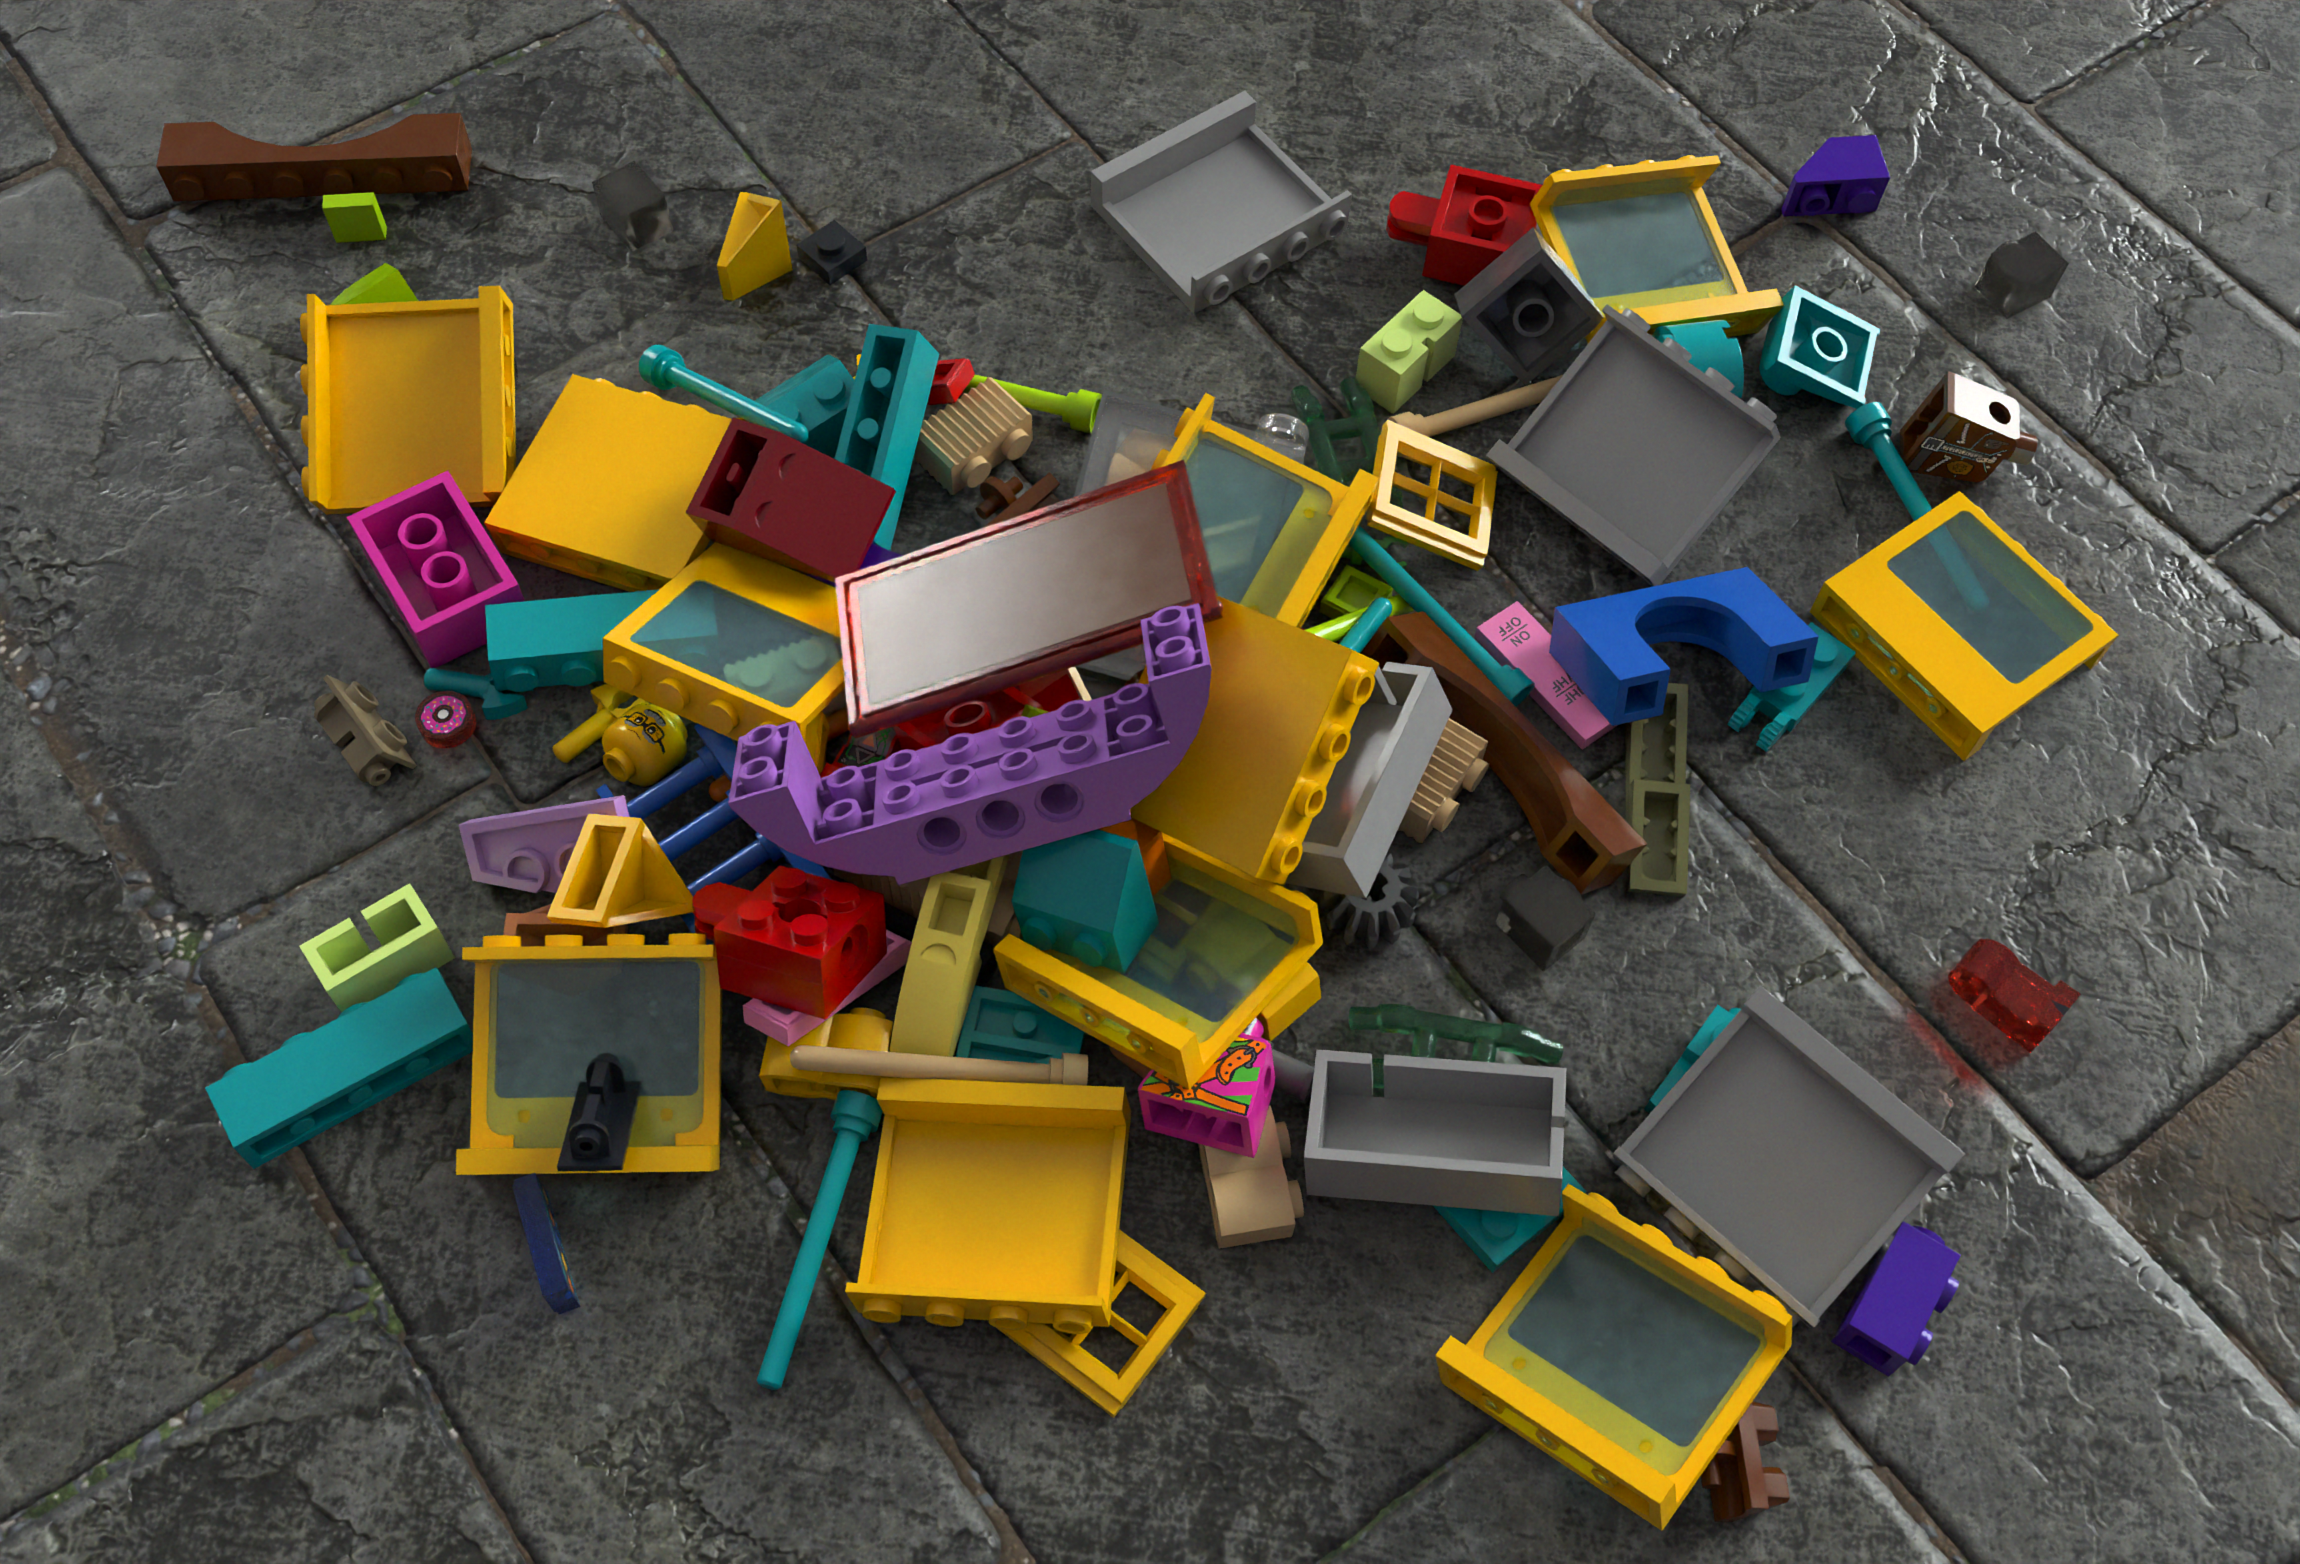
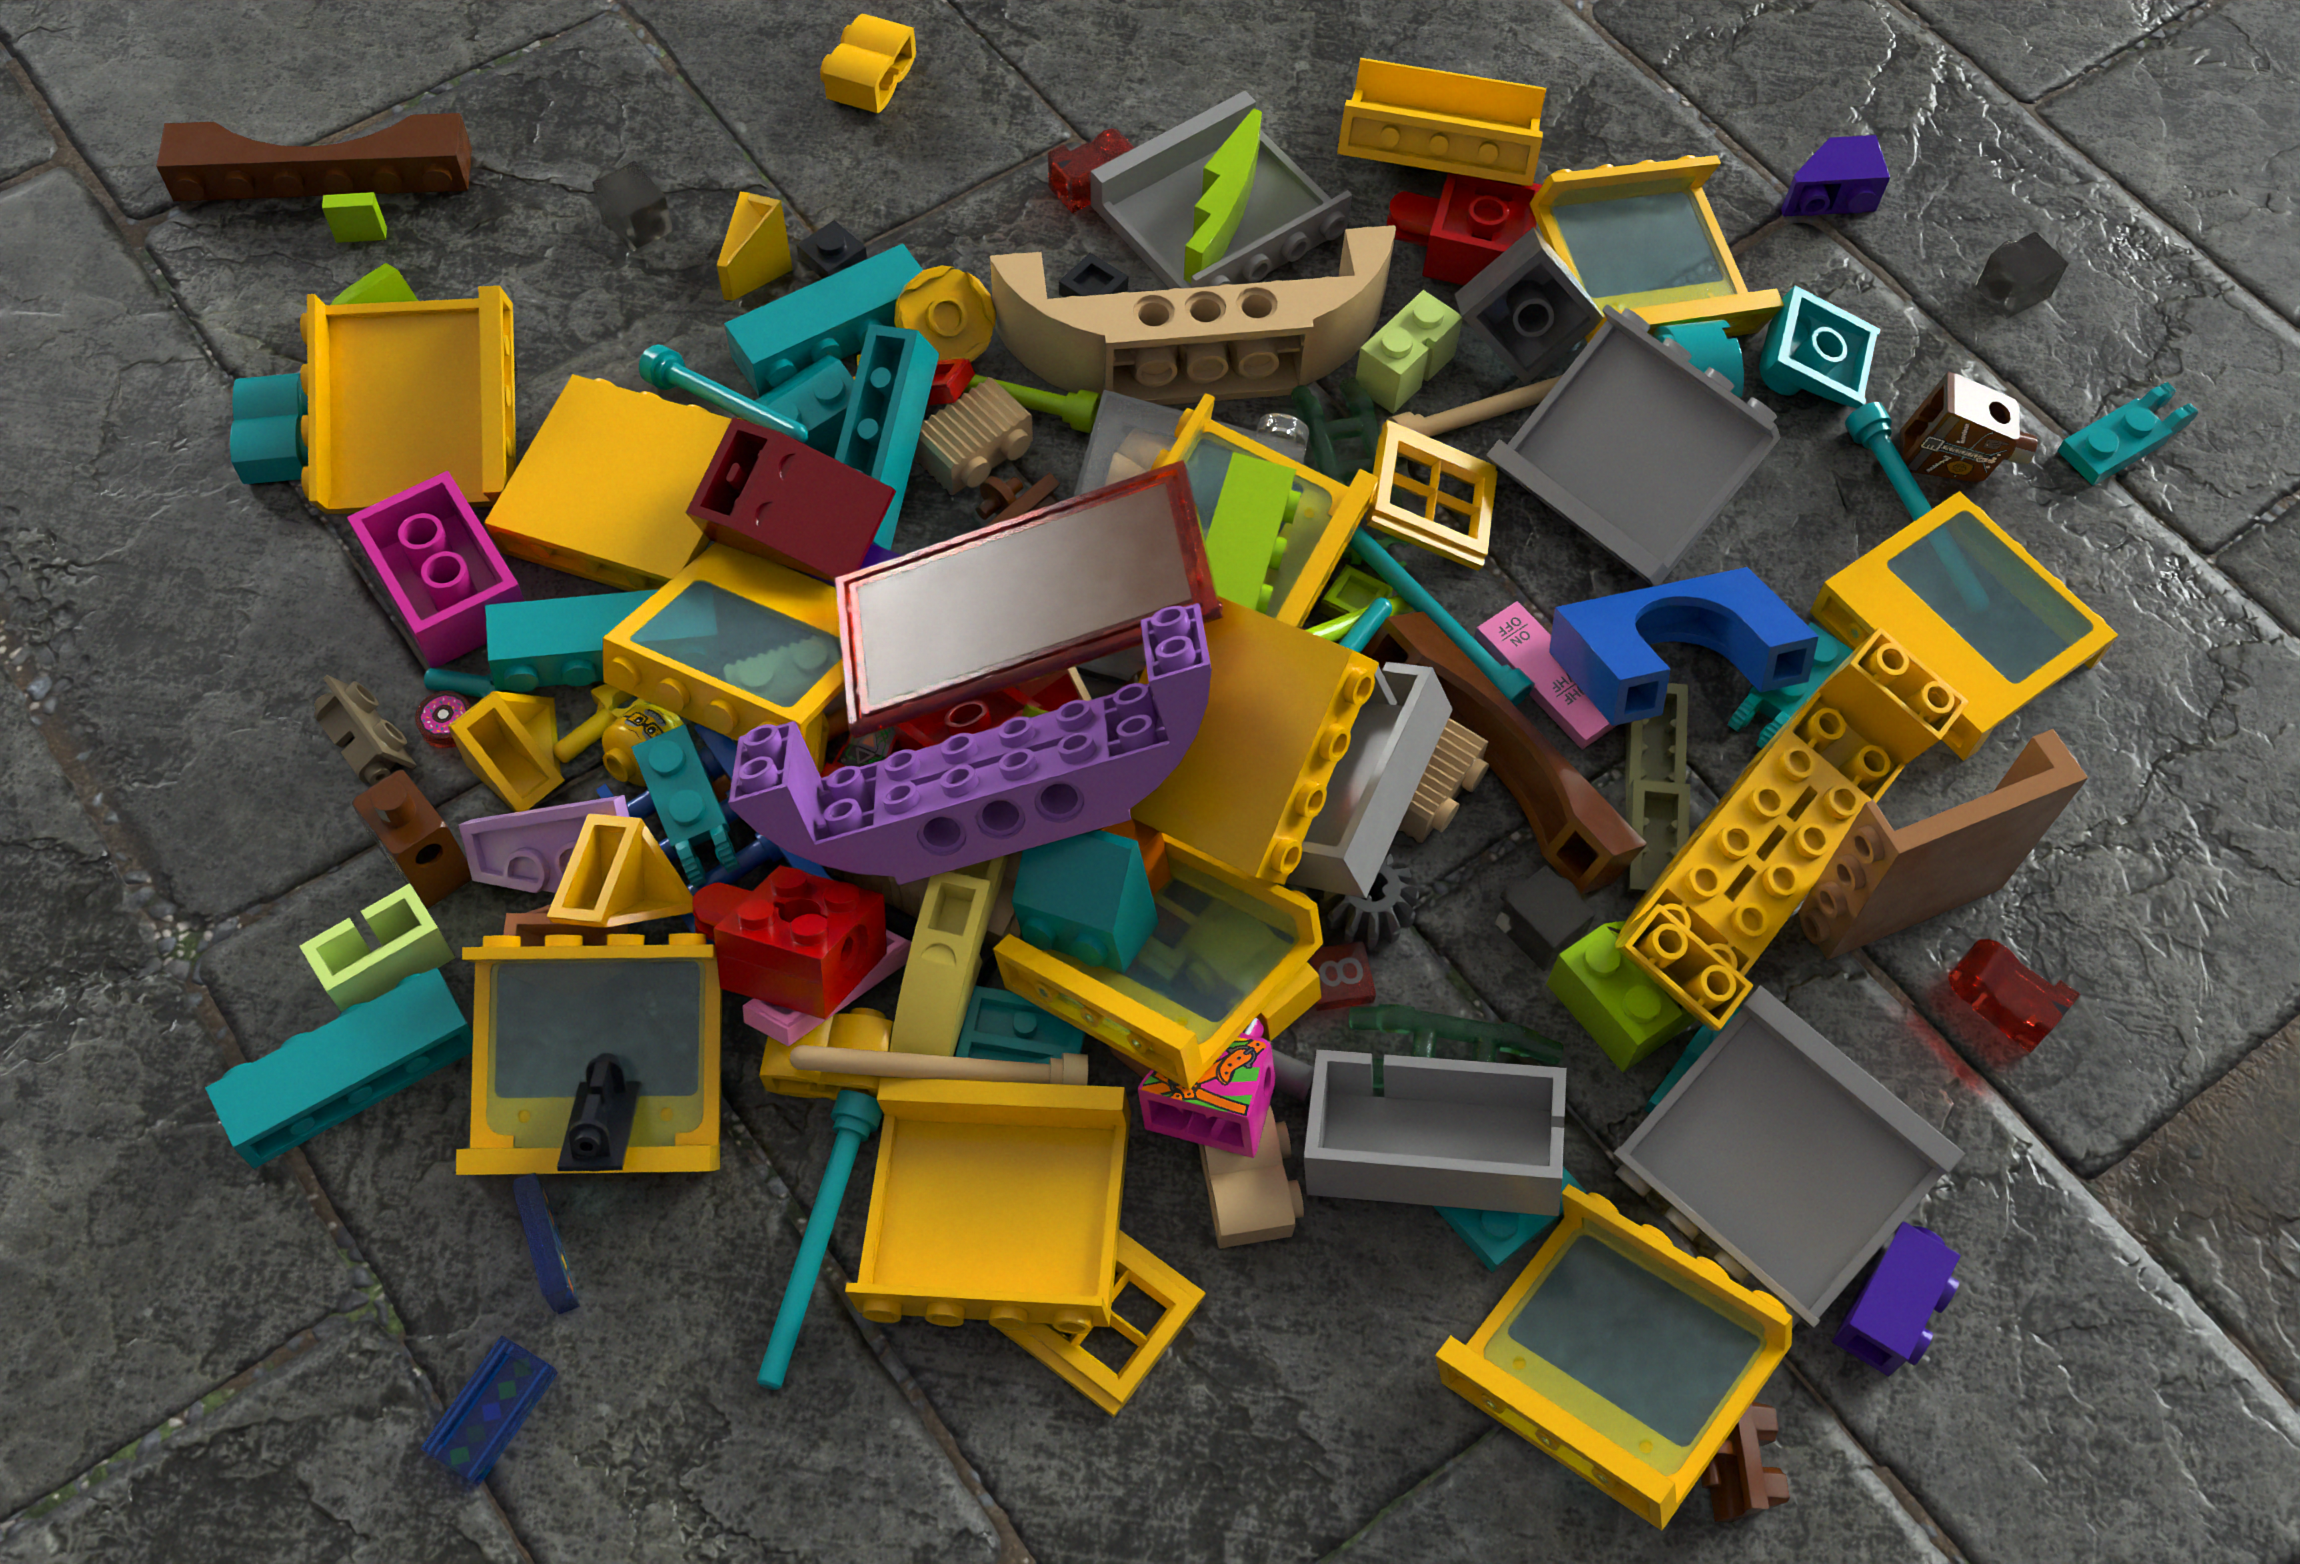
none -> teal brick [230,373,308,485]
none -> reddish brown torso [352,770,472,909]
none -> clear blue tile [420,1335,558,1487]
none -> yellow slope [448,691,565,812]
none -> teal hinge [631,724,741,888]
none -> teal brick [724,243,923,397]
none -> yellow brick [820,14,916,113]
none -> yellow tile [894,265,996,362]
none -> tan slope [990,225,1396,405]
none -> clear red leg [1048,128,1135,214]
none -> black plate [1059,252,1129,298]
none -> lime slope [1184,108,1262,283]
none -> lime brick [1192,452,1301,615]
none -> clear red tile [1307,942,1376,1011]
none -> yellow panel [1337,58,1546,186]
none -> lime slope [1546,920,1698,1073]
none -> yellow slope [1615,627,1969,1031]
none -> medium nougat panel [1797,729,2088,960]
none -> teal hinge [2057,382,2199,486]

